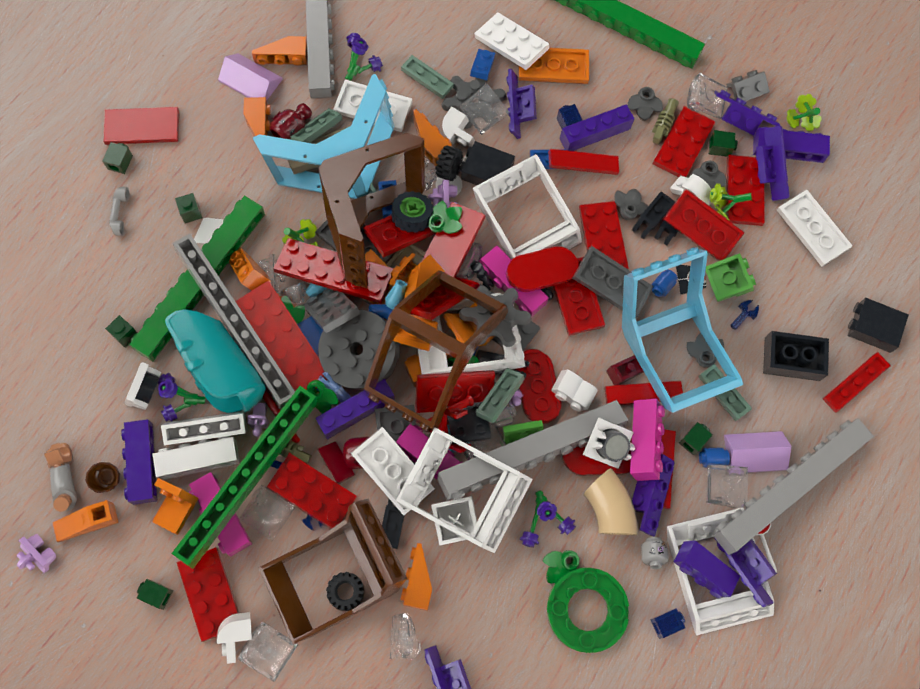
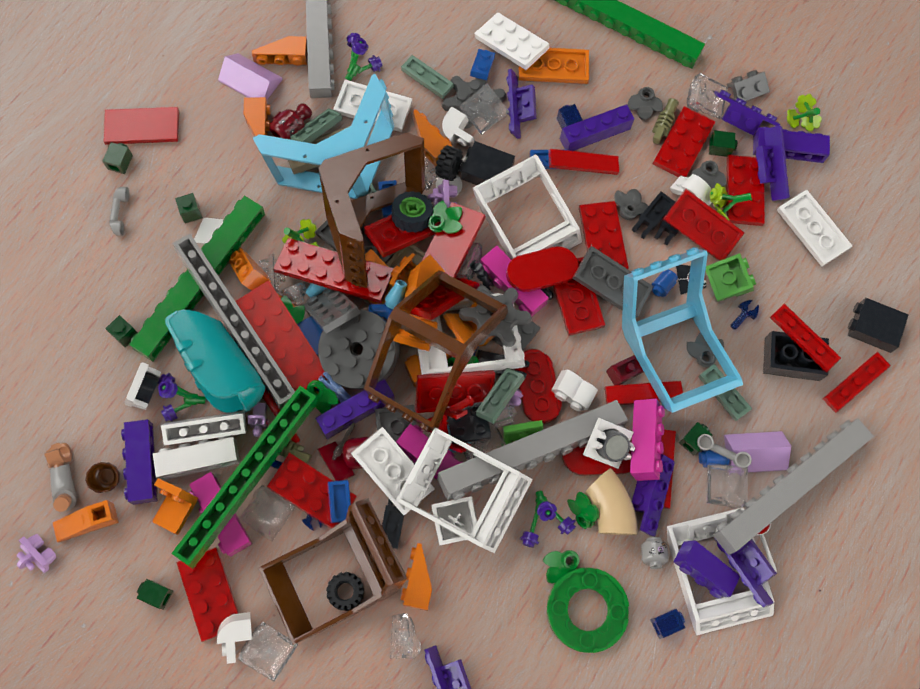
none -> blue tile [328,480,351,523]
none -> clear smoke piece [332,422,355,460]
none -> green plate [567,492,599,529]
none -> light grey bar [697,434,752,468]
none -> red tile [769,303,841,372]

